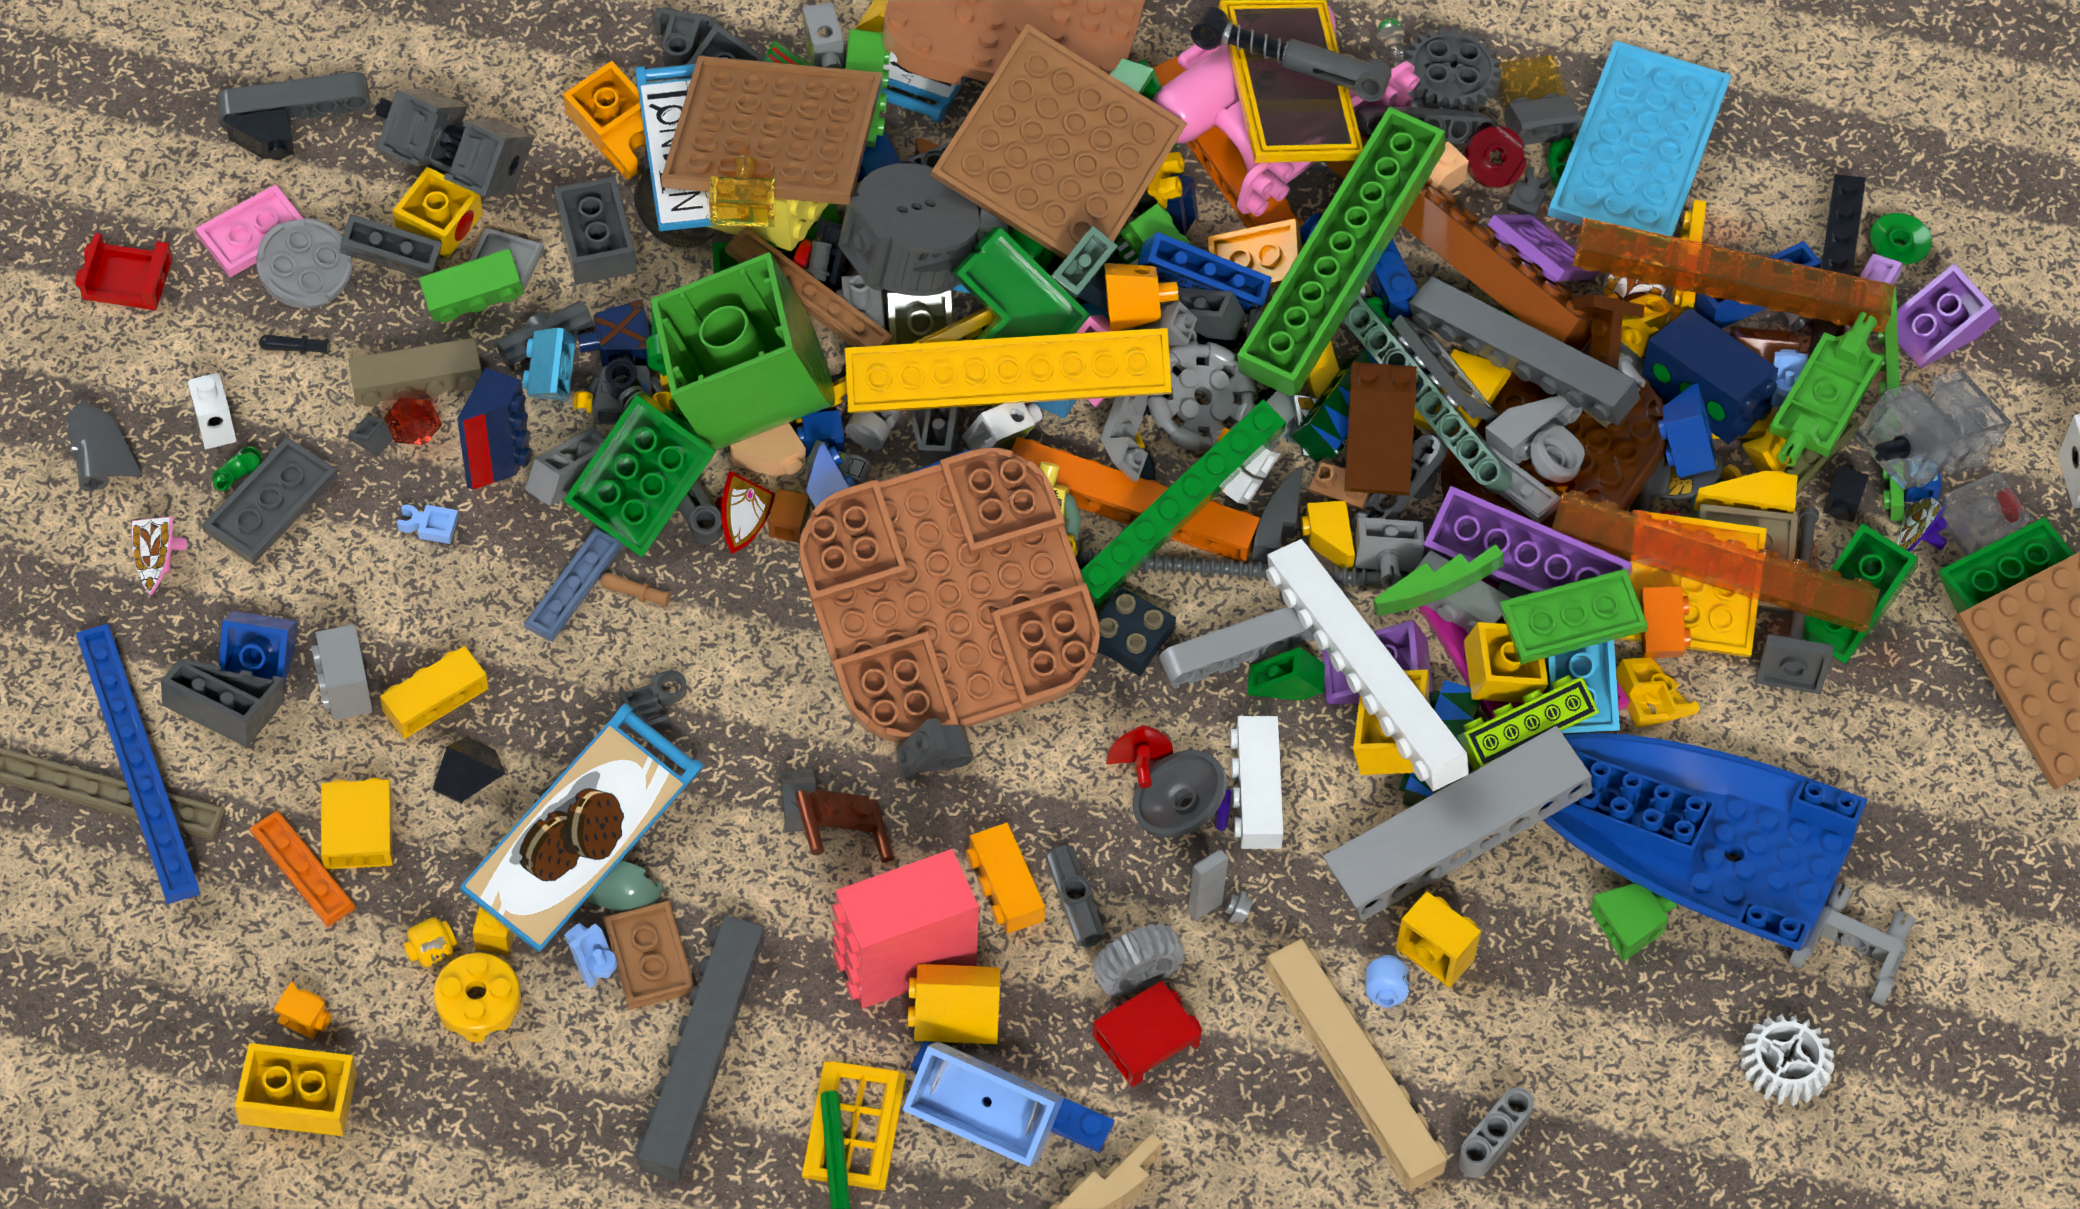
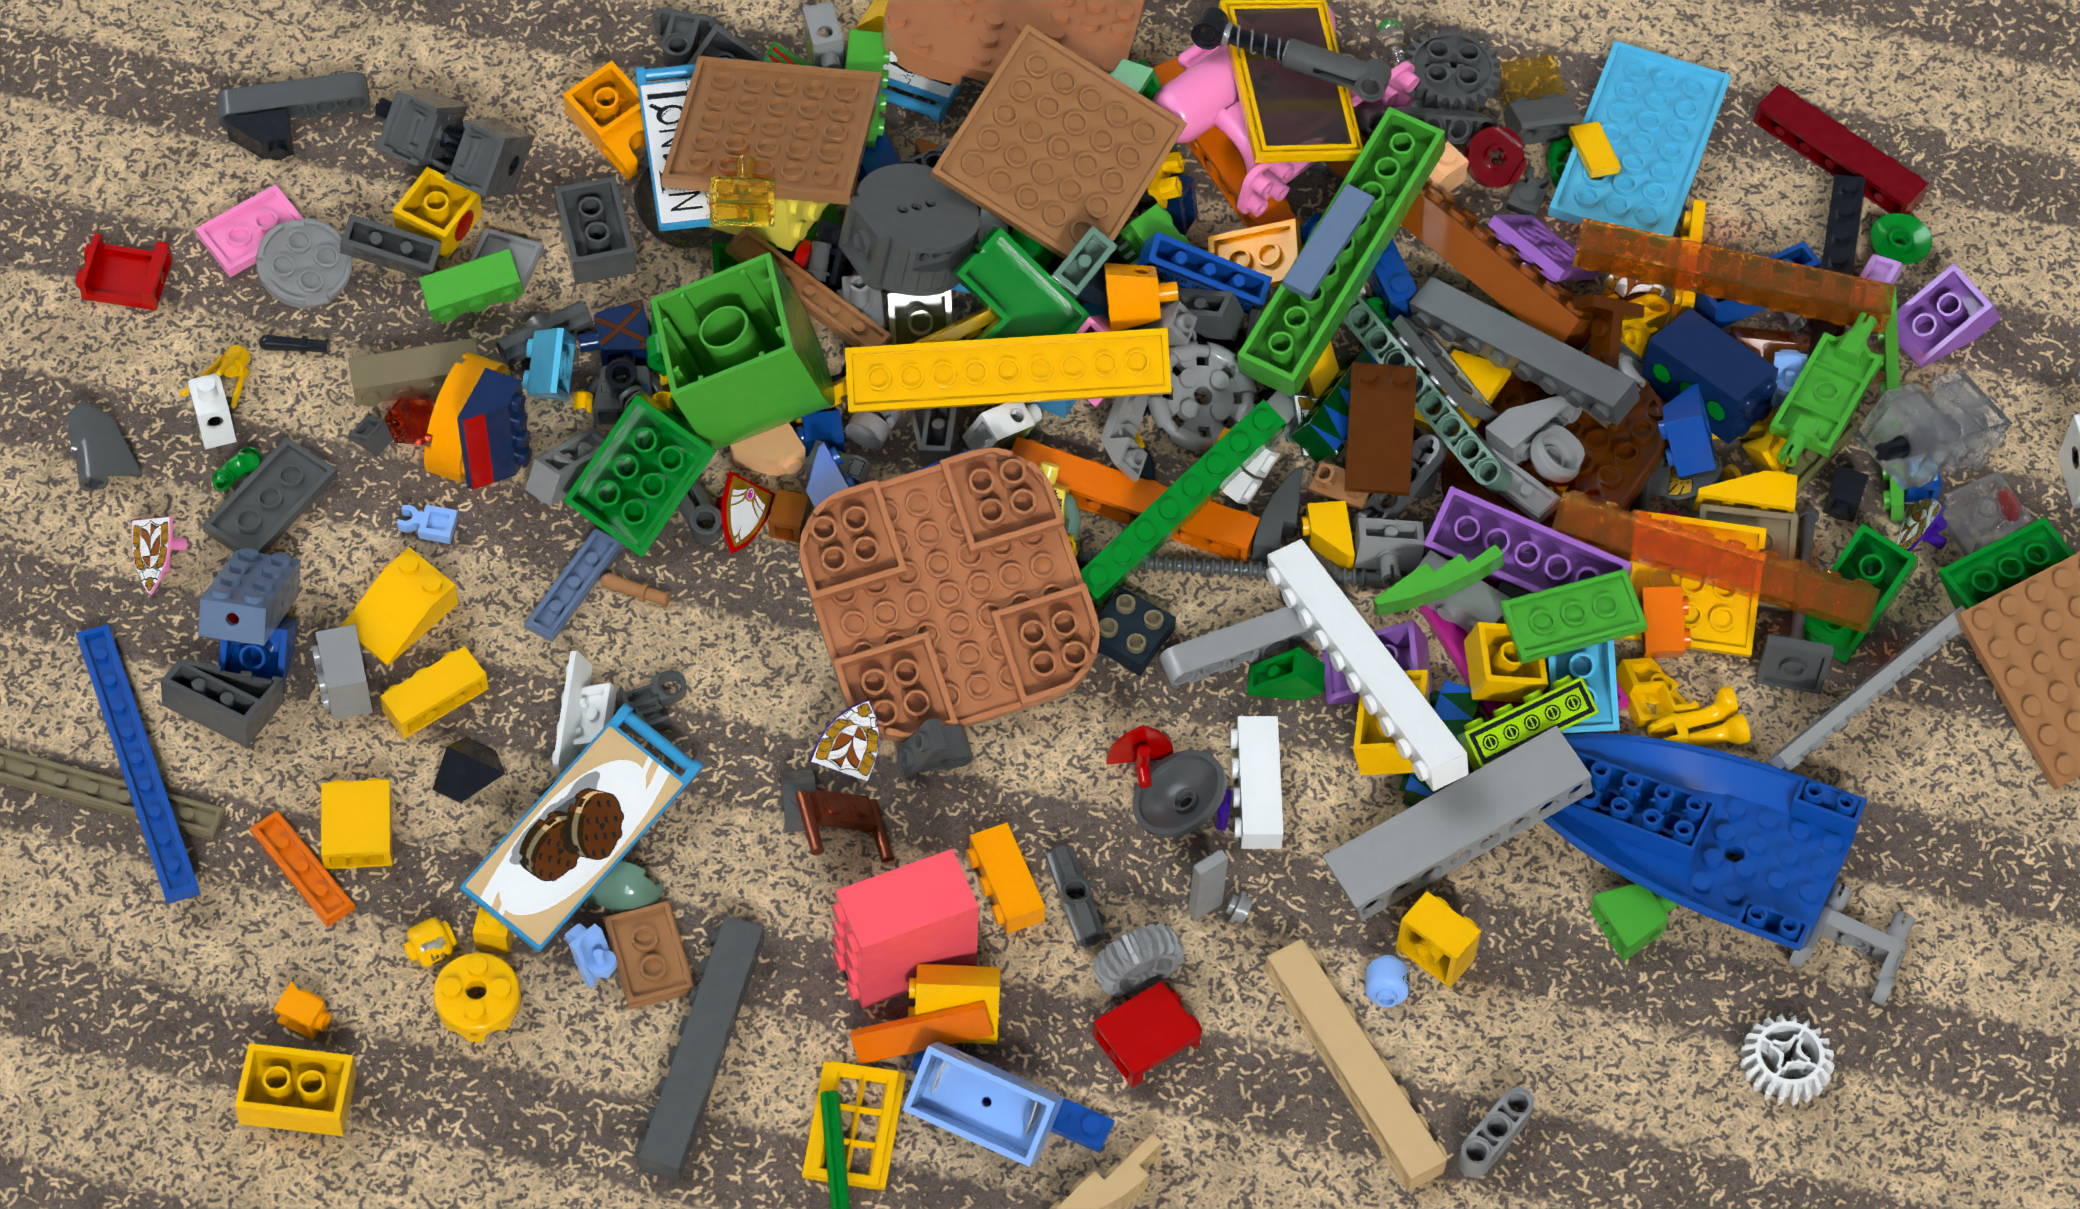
none -> yellow plant [180,345,251,409]
none -> sand blue brick [198,548,301,646]
none -> yellow slope [341,547,459,666]
none -> light orange brick [424,352,511,483]
none -> white bracket [552,650,617,772]
none -> shield [809,699,879,781]
none -> orange tile [850,1001,994,1065]
none -> sand blue tile [1282,183,1375,300]
none -> yellow tile [1569,121,1621,178]
none -> yellow piece [1647,685,1751,746]
none -> dark red brick [1753,84,1929,215]
none -> light grey plate [1763,605,1966,771]

